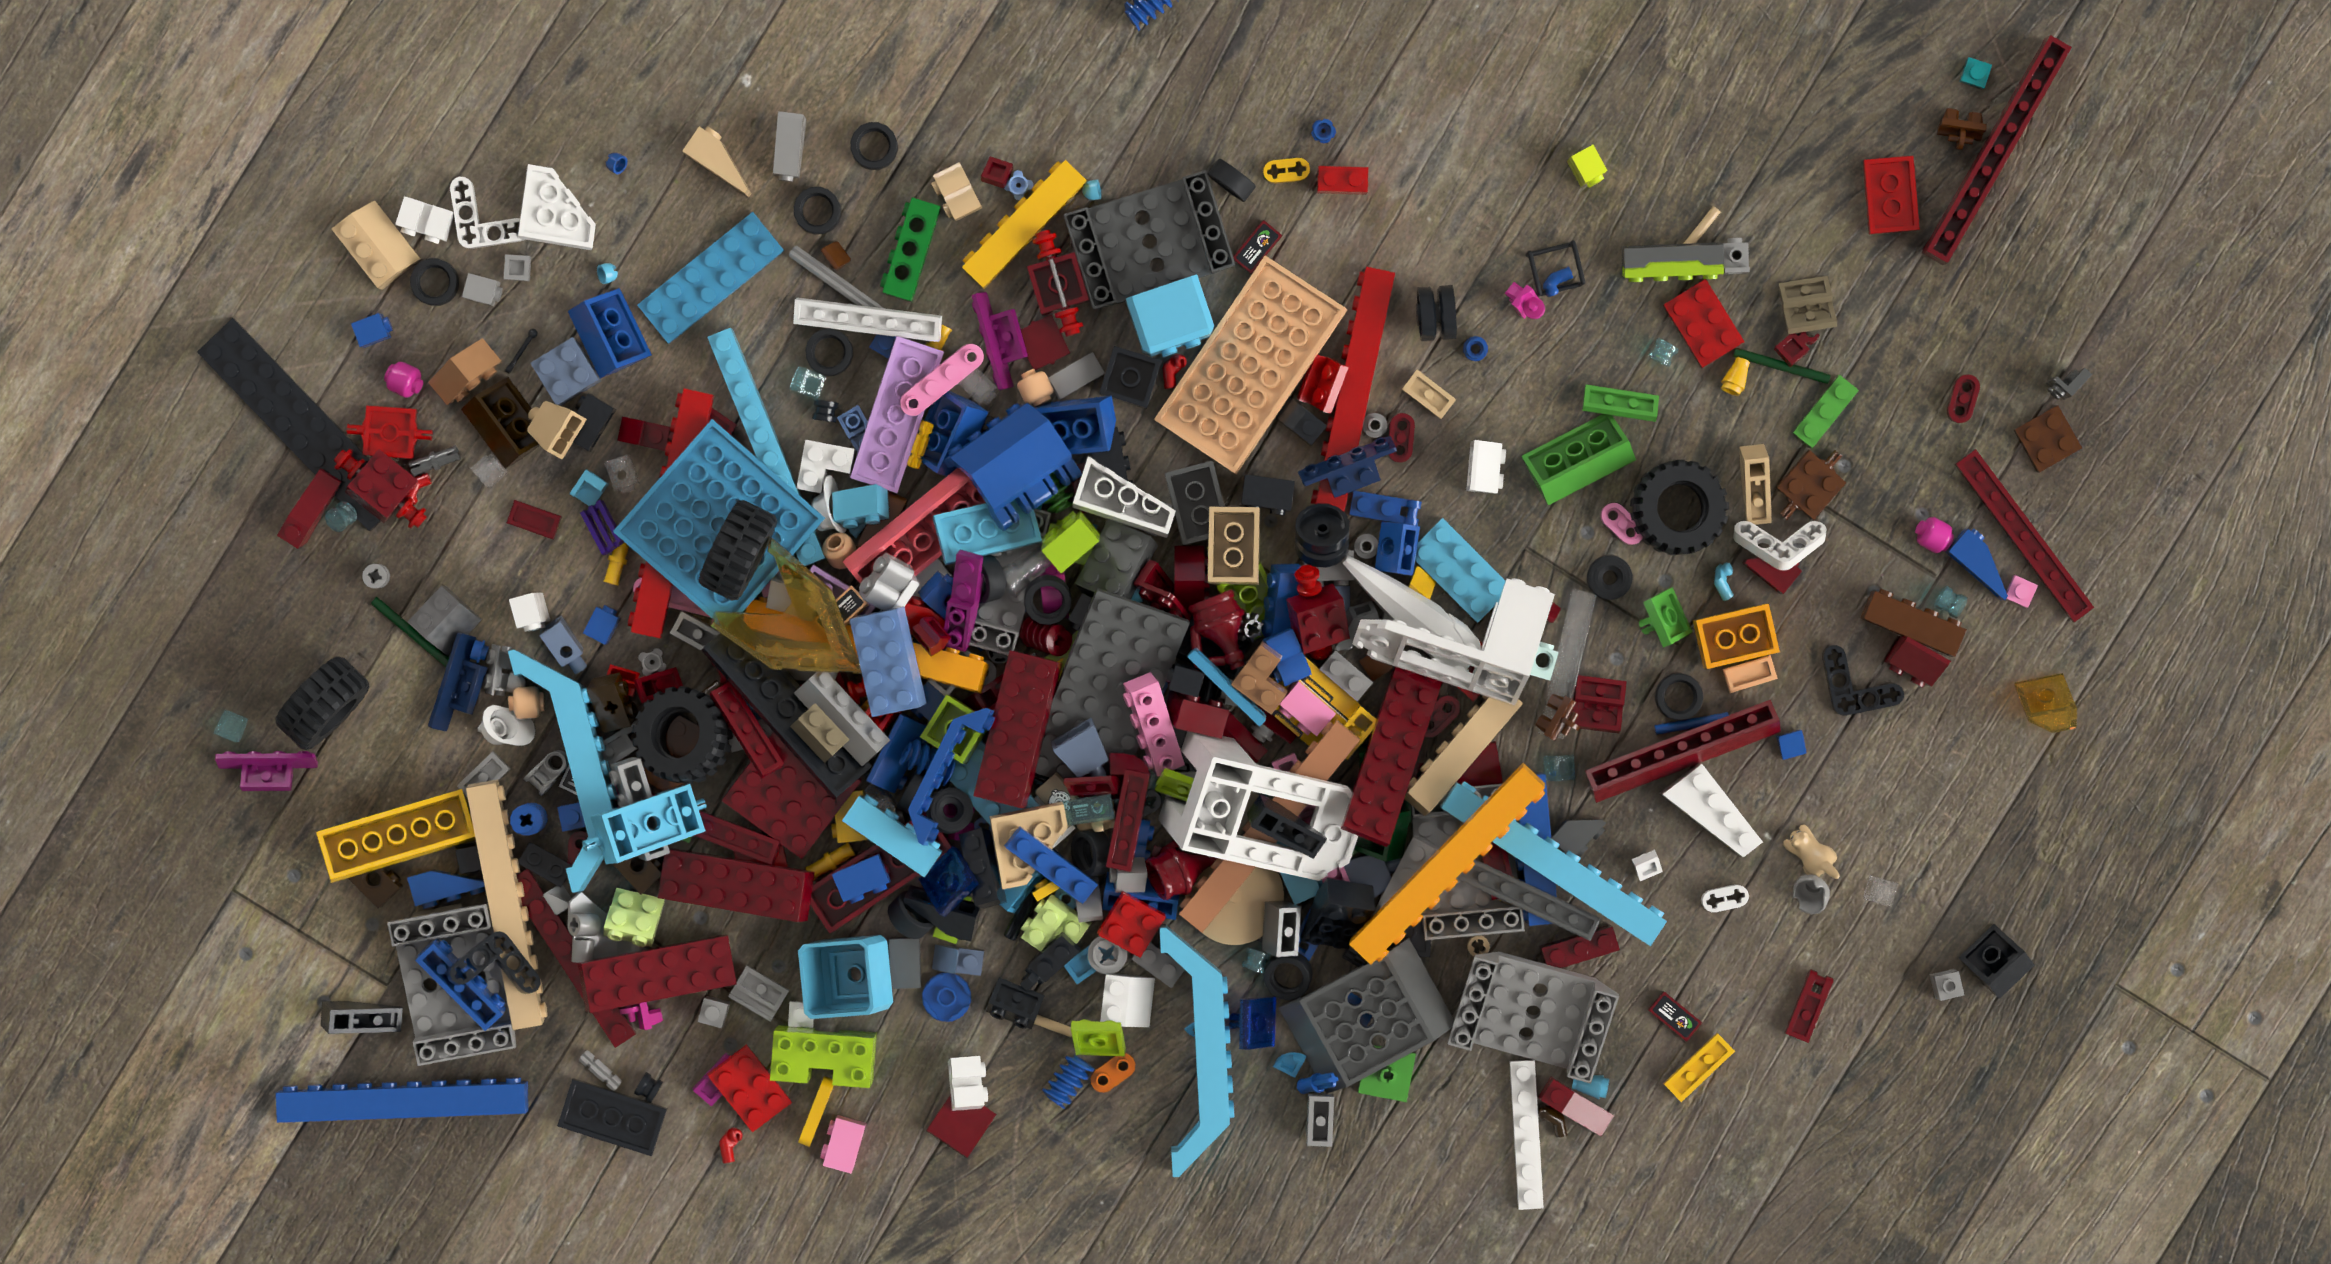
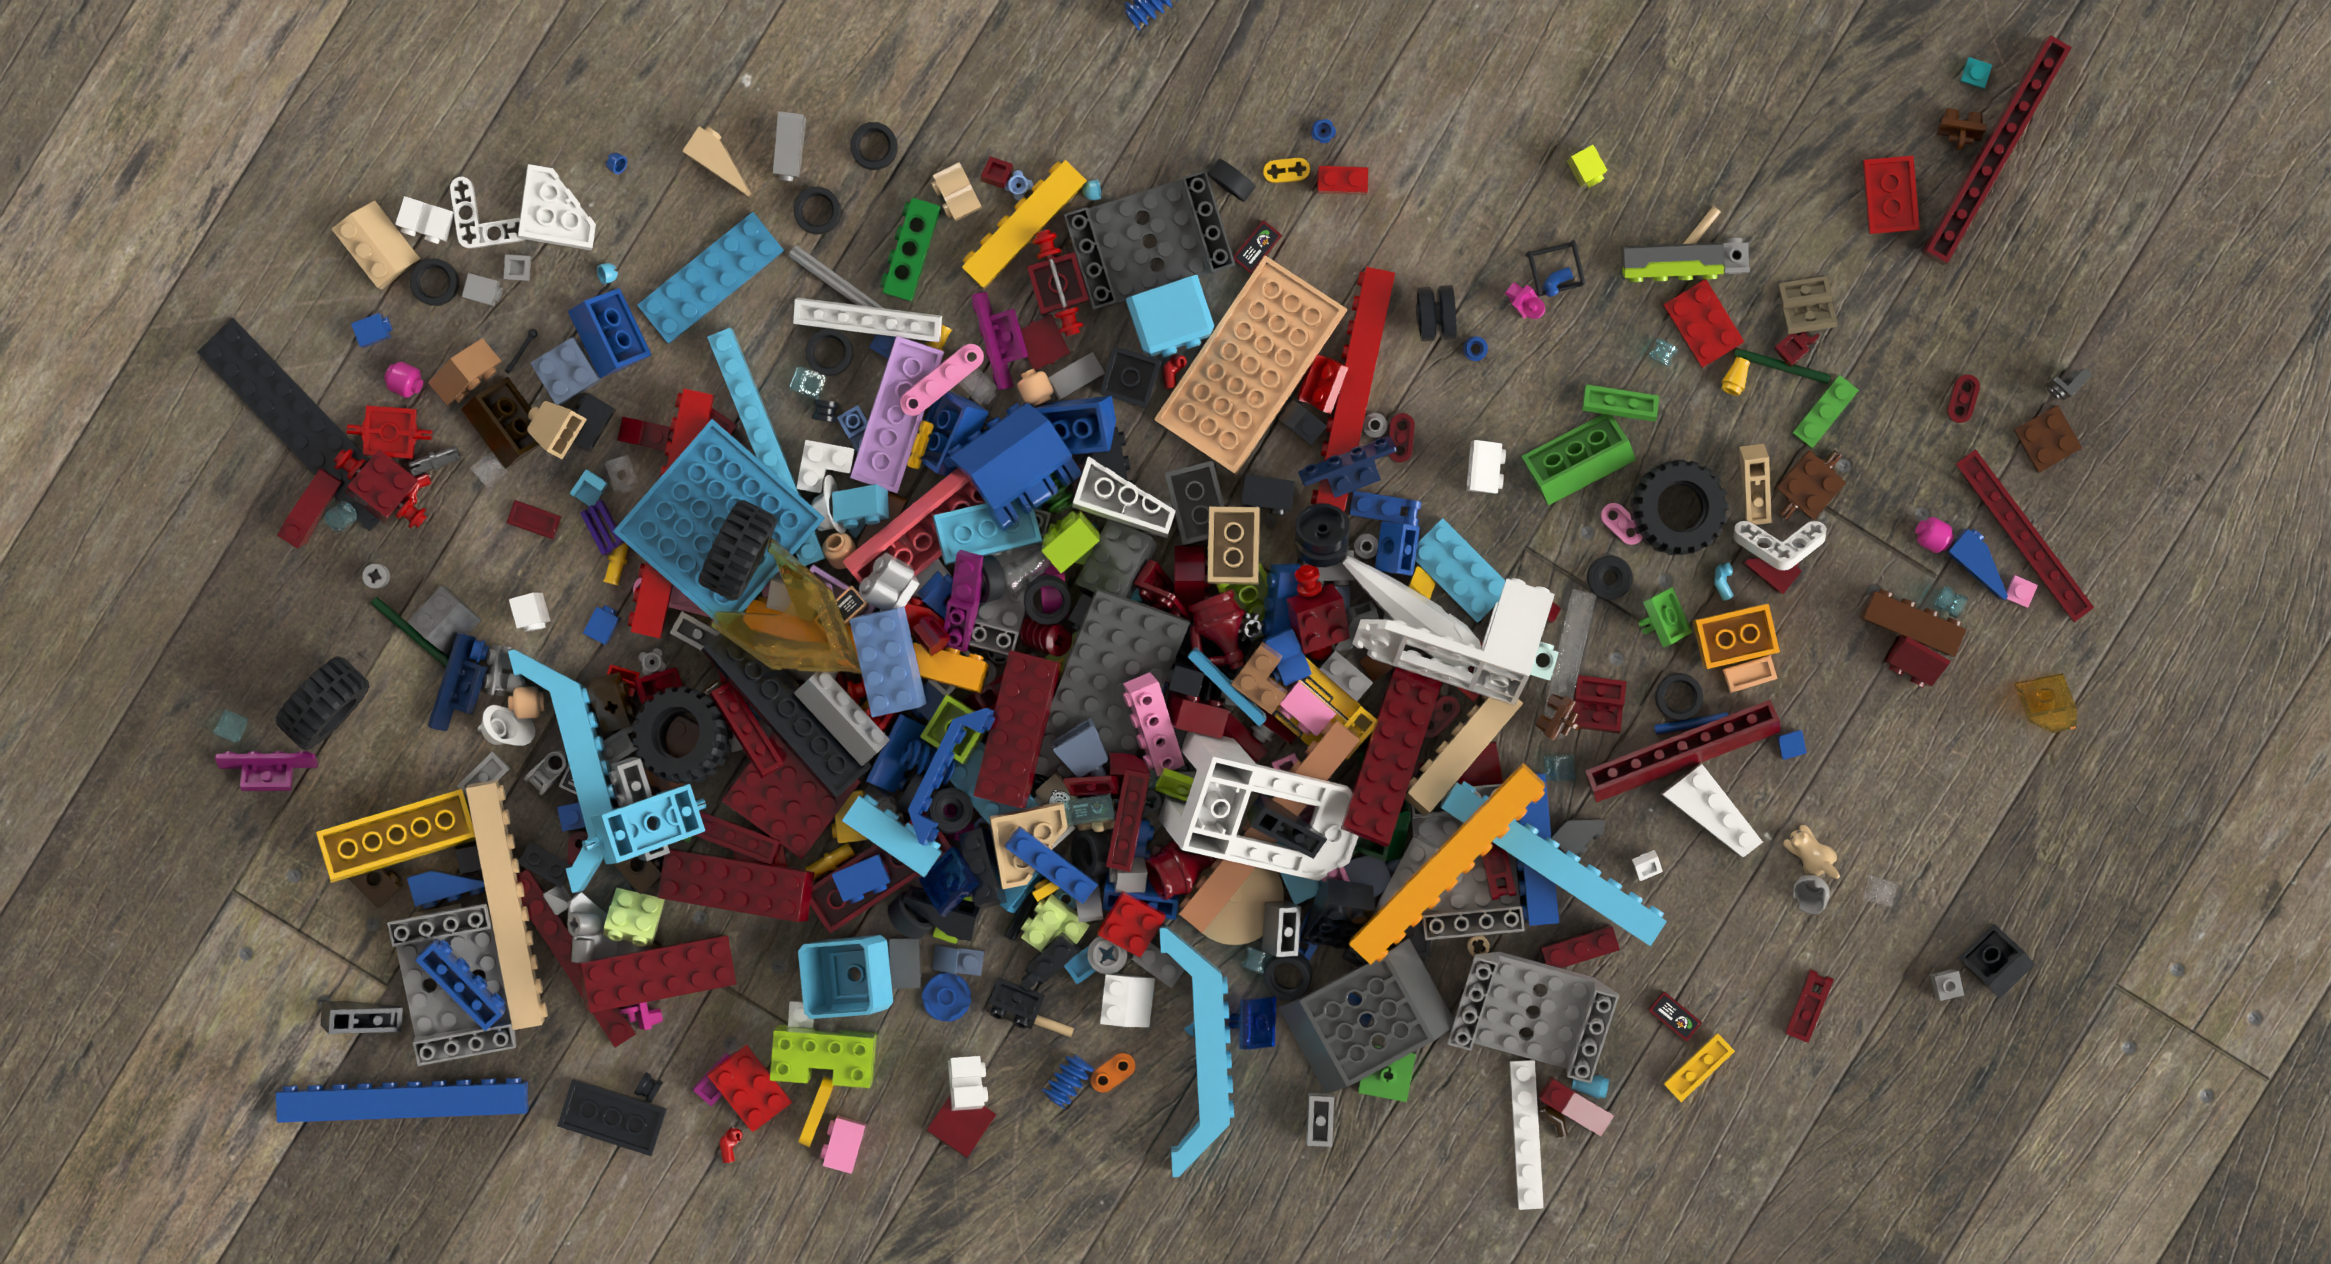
black beam [447,931,540,994] -> none
blue piece [510,803,548,836] -> none
sand blue torso [539,615,587,674] -> none
light grey axle [579,1050,622,1091] -> none
light grey brick [698,995,731,1028] -> none
light grey plate [728,965,790,1022] -> none
dark tan brick [790,703,849,763] -> none
reddish brown slope [821,241,851,271] -> none
lime plate [1071,1019,1126,1057] -> none
dark azure tile [1273,1052,1306,1078] -> none
blue axle [1297,1072,1338,1094] -> none
tan plate [1401,370,1456,419] -> none
dark grey tile [1457,859,1601,941] -> none
white beam [1701,884,1749,912] -> none
black beam [1822,645,1904,716] -> none

